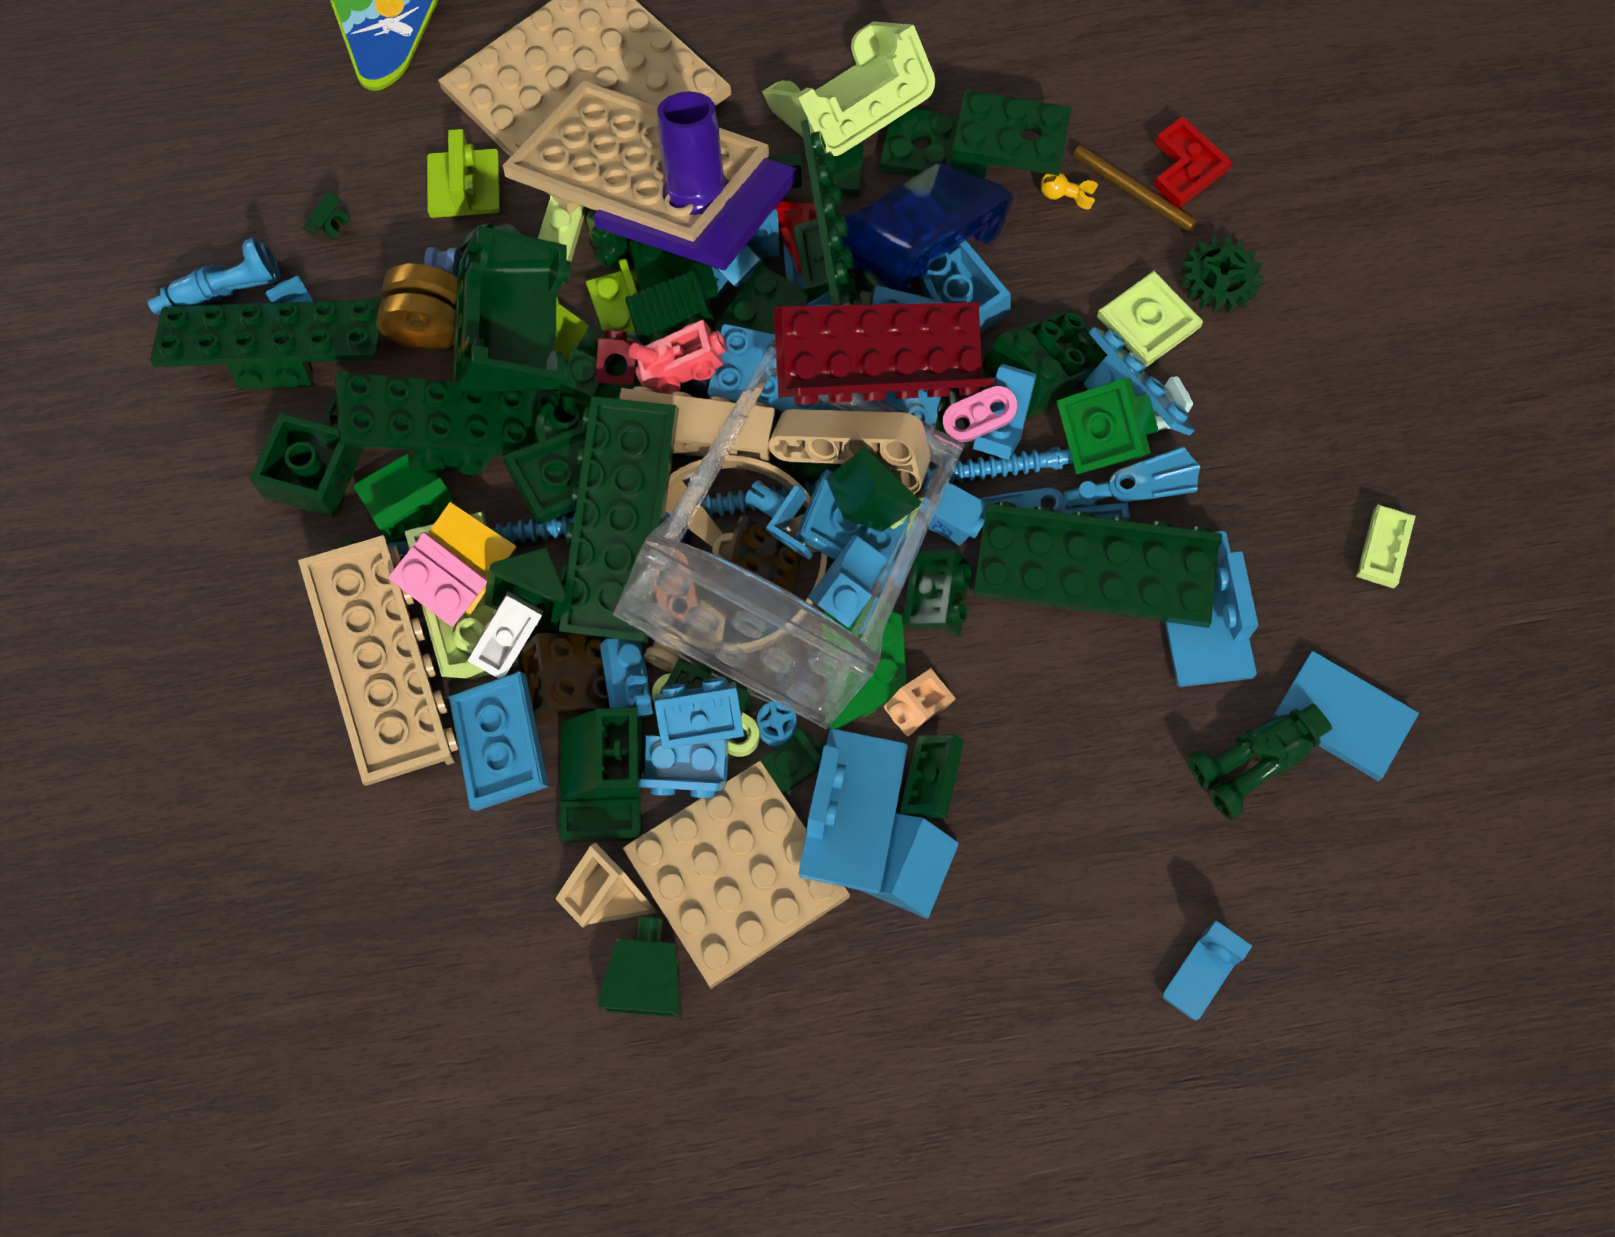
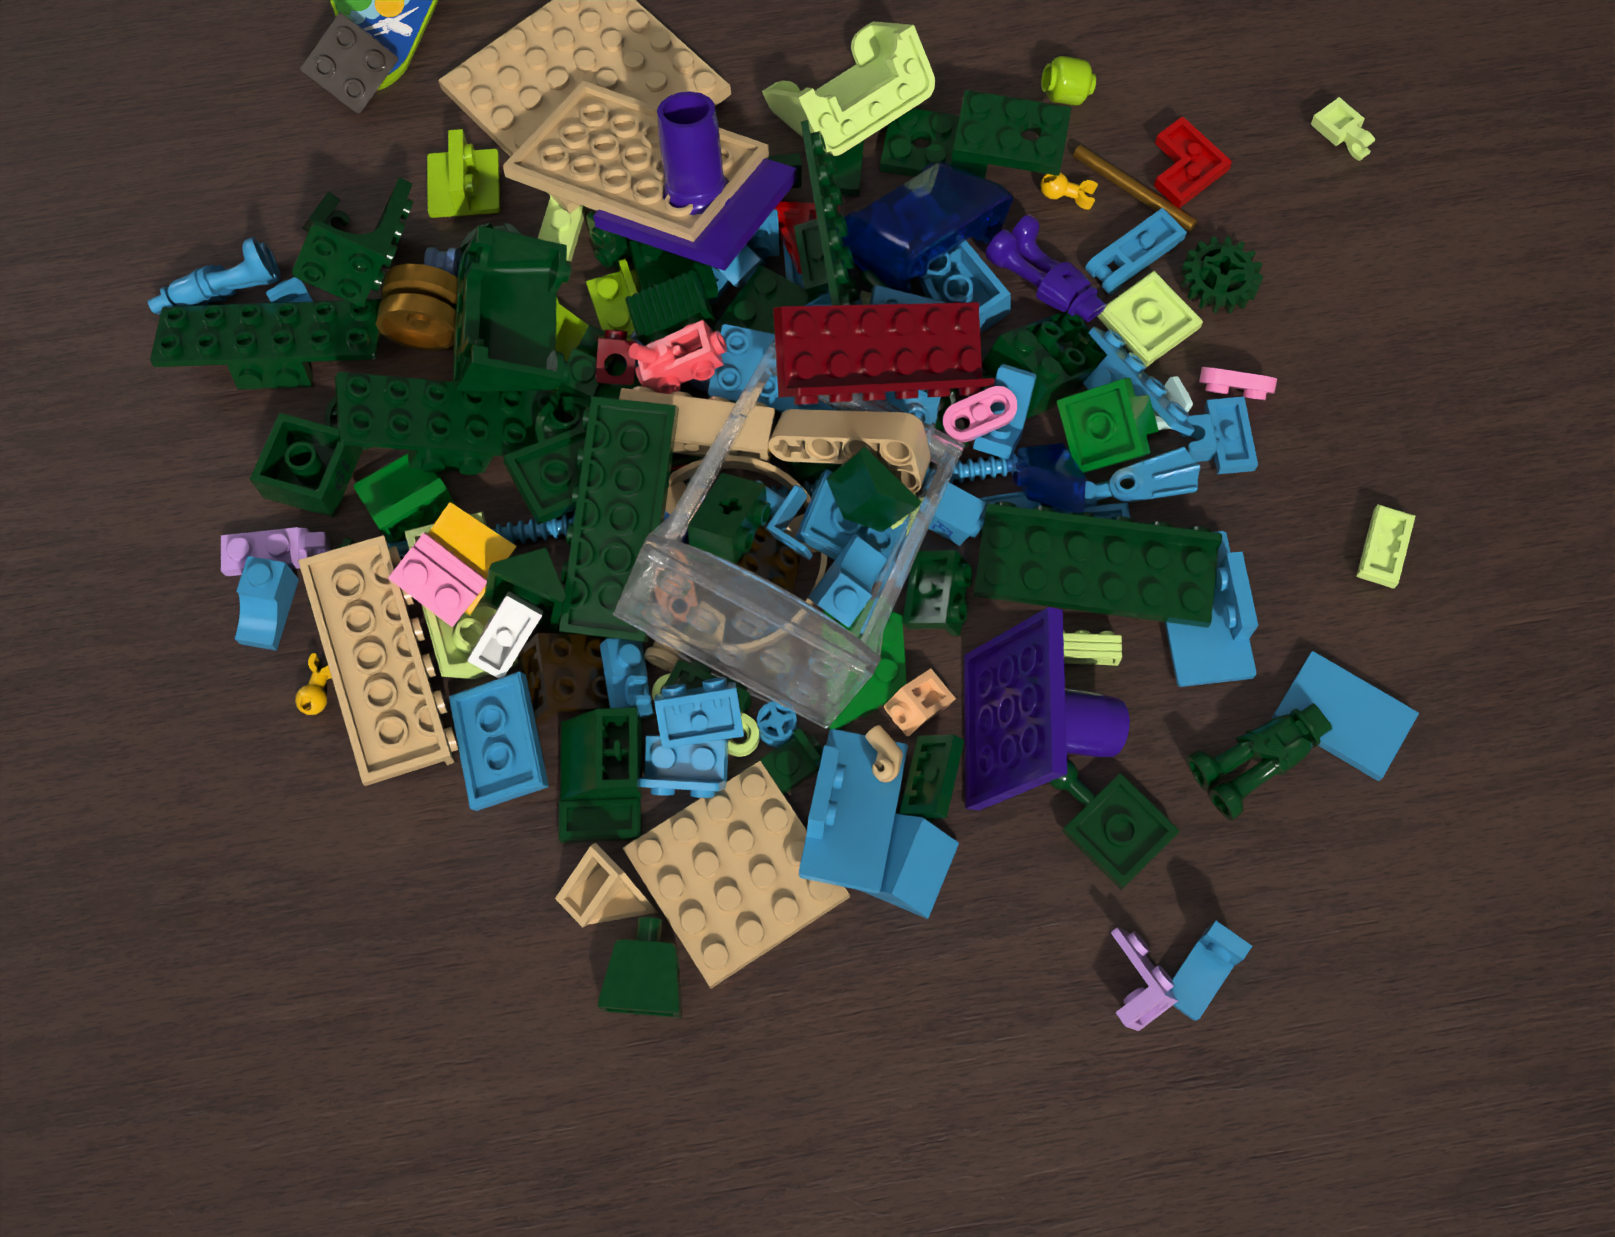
none -> lavender hinge [221,527,331,576]
none -> dark azure arch [235,556,299,651]
none -> dark green bracket [292,177,414,307]
none -> yellow arm [295,653,332,715]
none -> dark brown bracket [300,11,399,114]
none -> dark green brick [687,473,771,567]
none -> tan arm [865,725,903,783]
none -> dark purple piece [964,607,1130,811]
none -> dark purple piece [986,214,1106,322]
none -> clear blue slope [1012,443,1086,513]
none -> lime head [1041,56,1096,106]
none -> dark green plate [1048,759,1180,890]
none -> yellowish green piece [1063,630,1122,666]
none -> dark azure plate [1085,208,1187,295]
none -> lavender bracket [1111,927,1178,1031]
none -> dark azure plate [1179,396,1258,475]
none -> bright pink plate [1199,367,1277,400]
none -> yellowish green plate [1311,97,1375,161]

